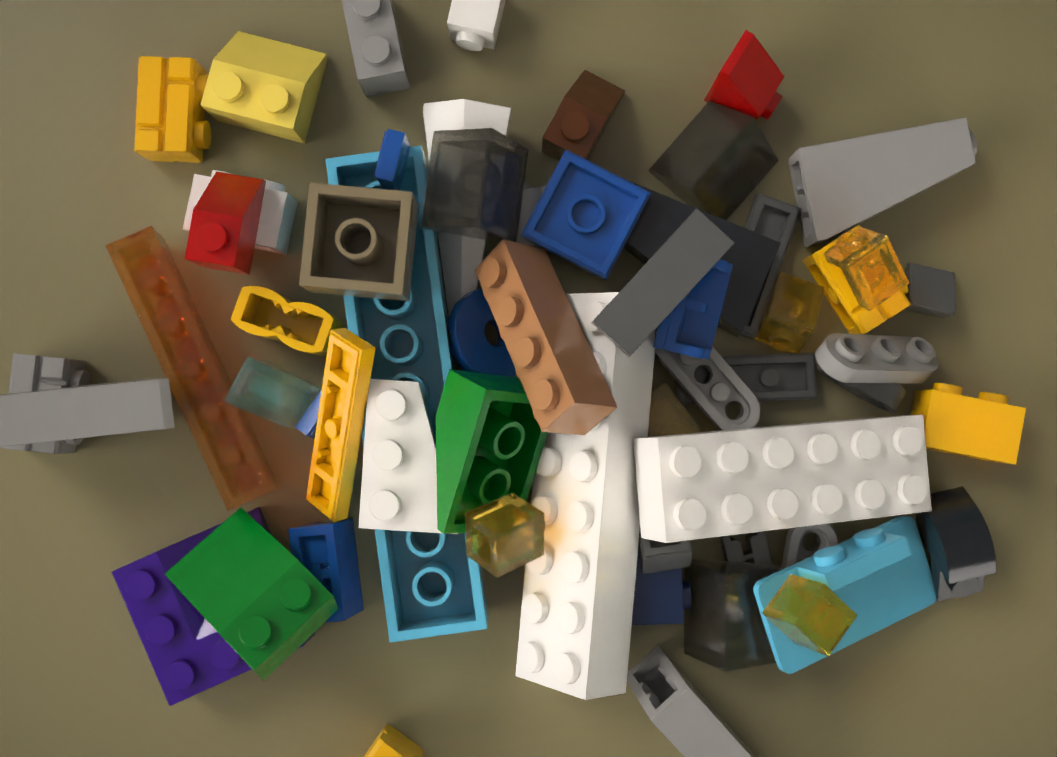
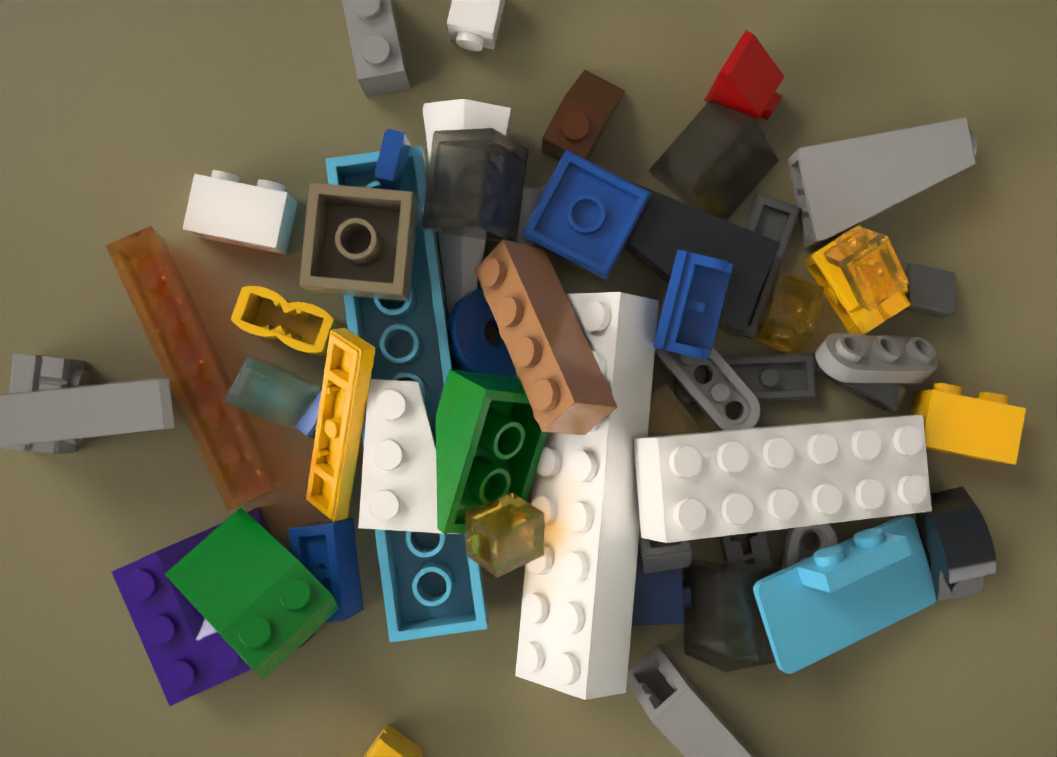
yellow brick [134,56,211,163] -> none
red slope [184,172,266,275] -> none
light yellow slope [200,31,328,144] -> none
dark grey tile [591,208,734,357] -> none
clear yellow brick [762,574,858,657] -> none

